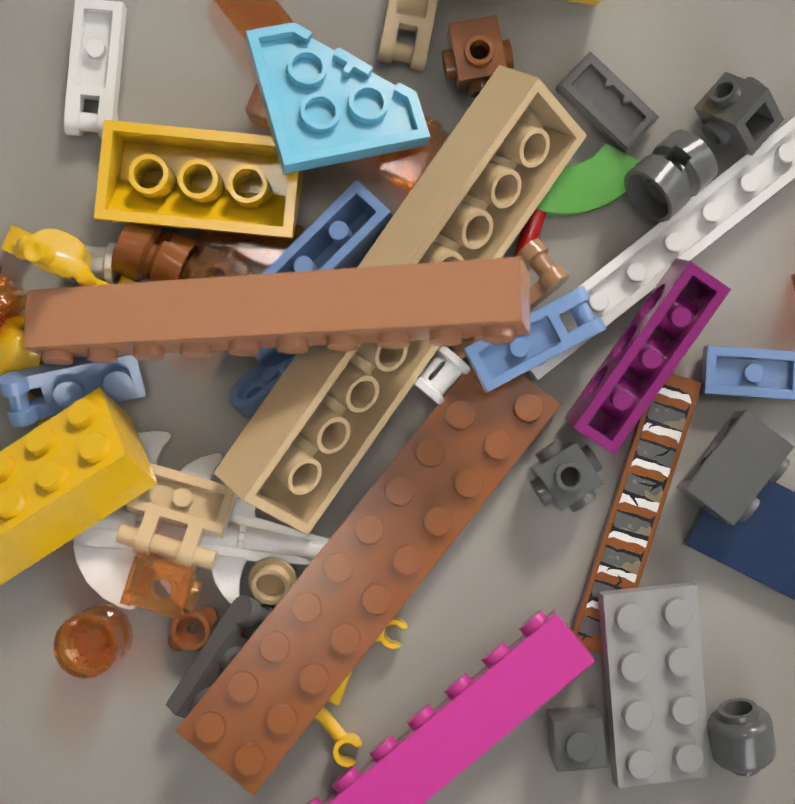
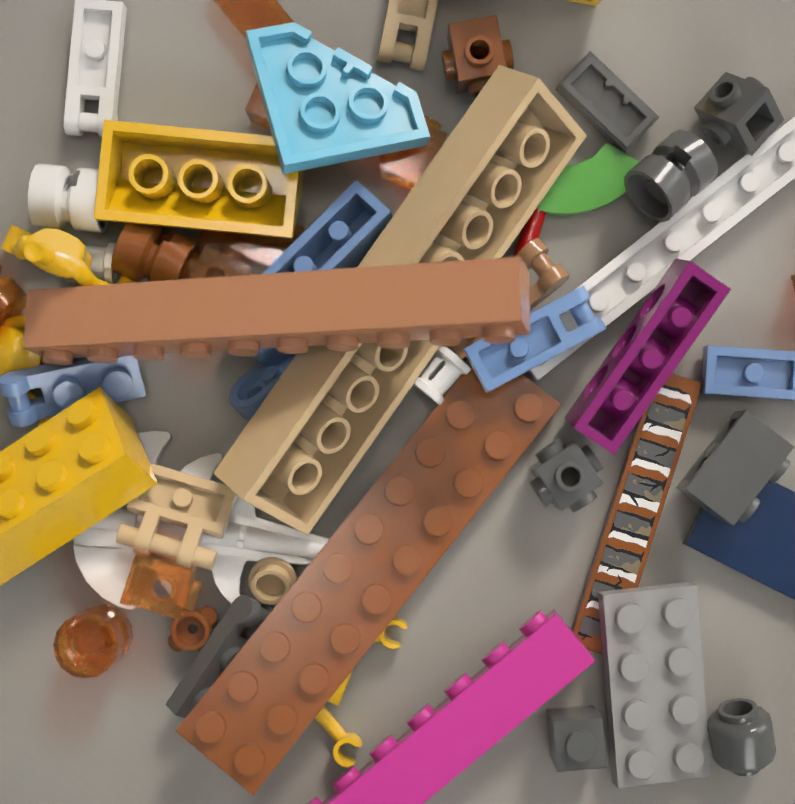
none -> white wheel [28,164,109,233]

